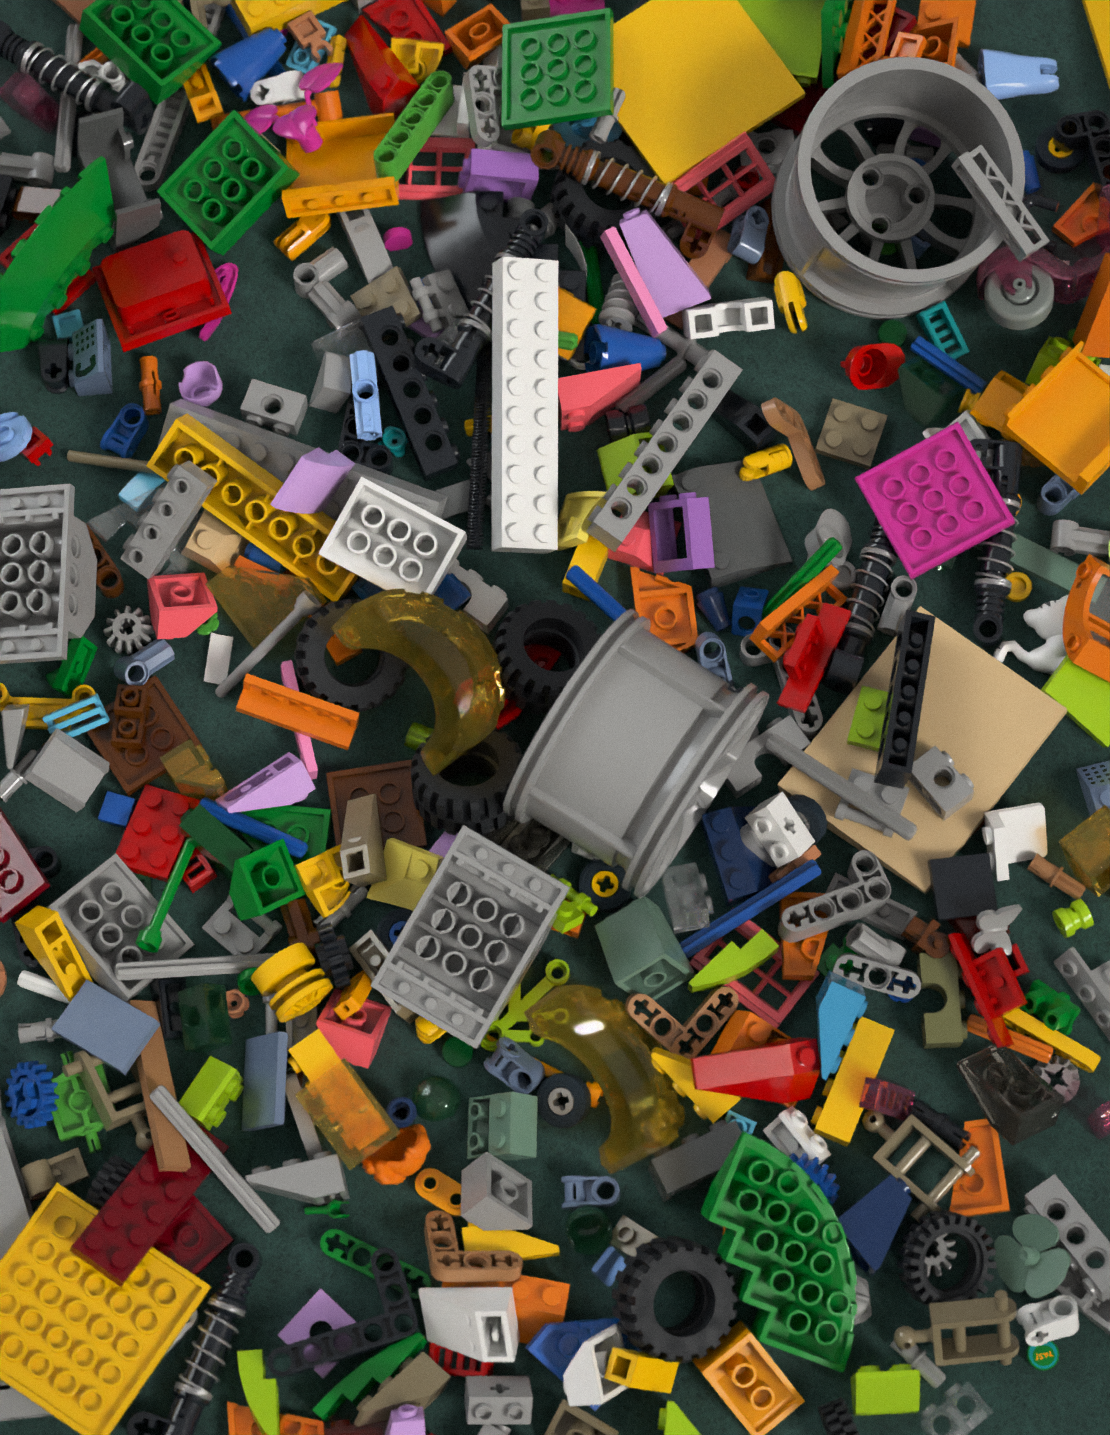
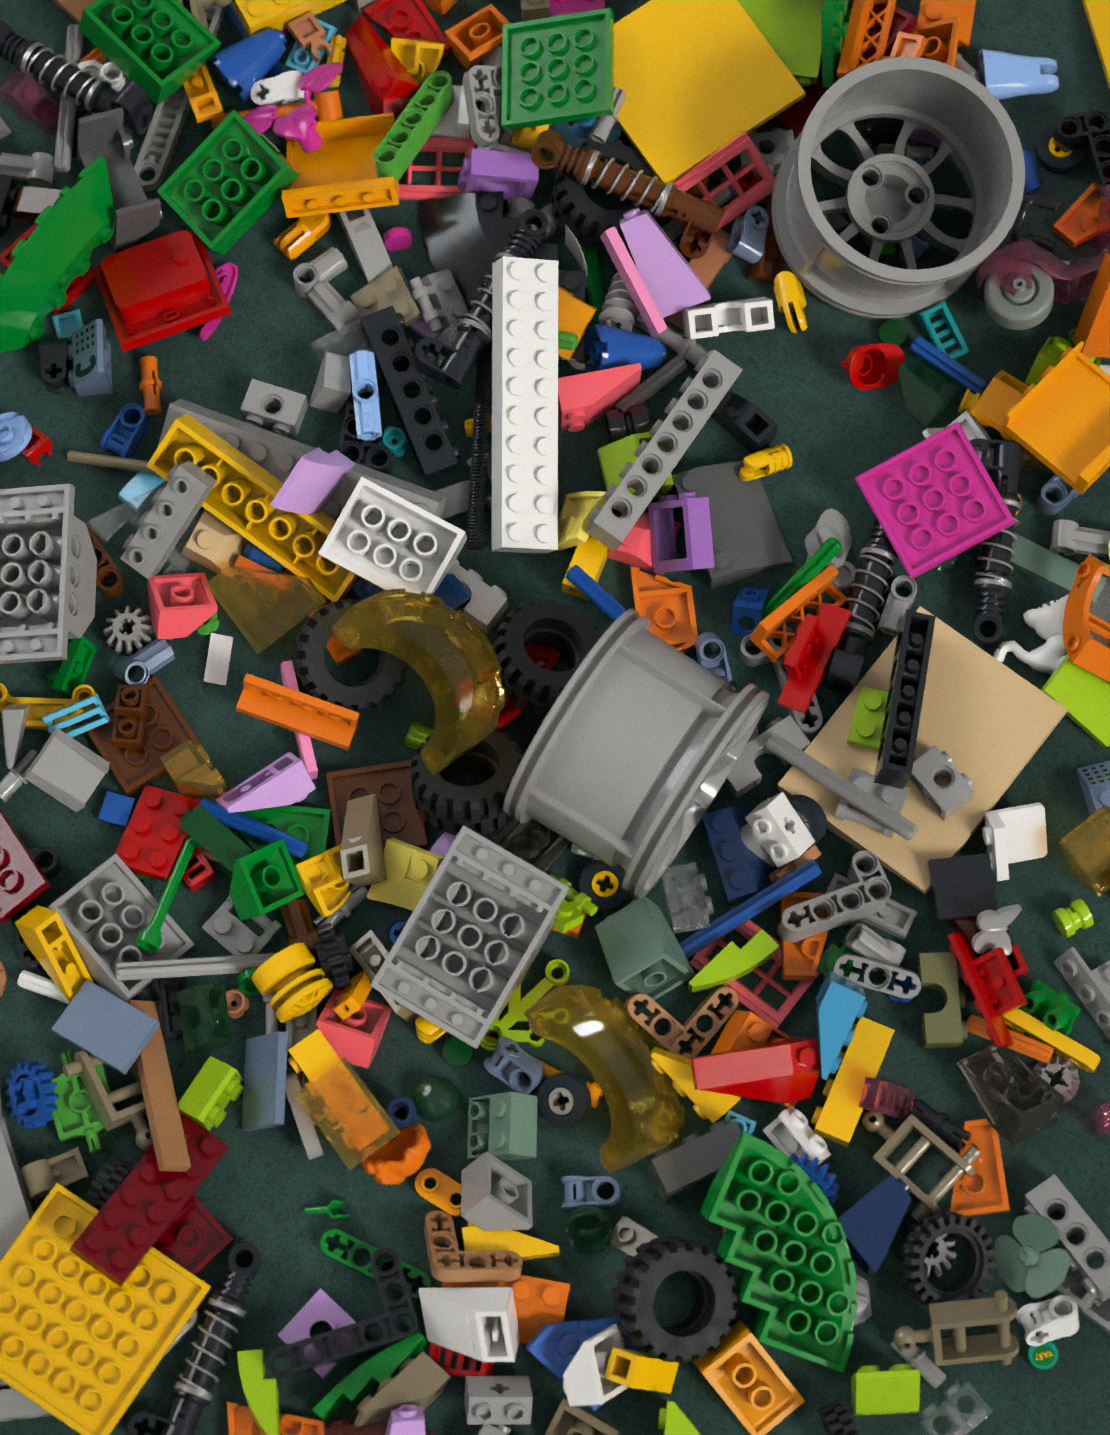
light grey pin [18,1017,62,1043] -> none
light grey axle [149,1085,280,1233] -> none
lavender hair [179,361,223,407] -> none
light grey piece [215,590,321,698] -> none
light grey slope [246,1151,350,1206] -> none
medium blue slope [592,1246,626,1287] -> none
dark blue cone [696,587,732,632] -> none
medium nougat beam [761,397,825,491] -> none
dark tan plate [815,398,888,470] -> none
reddish brown hips [900,916,950,959] -> none
light grey fence [951,144,1050,263] -> none
yellow tile [1005,572,1032,602] -> none
medium nougat axle [1027,853,1086,900] -> none

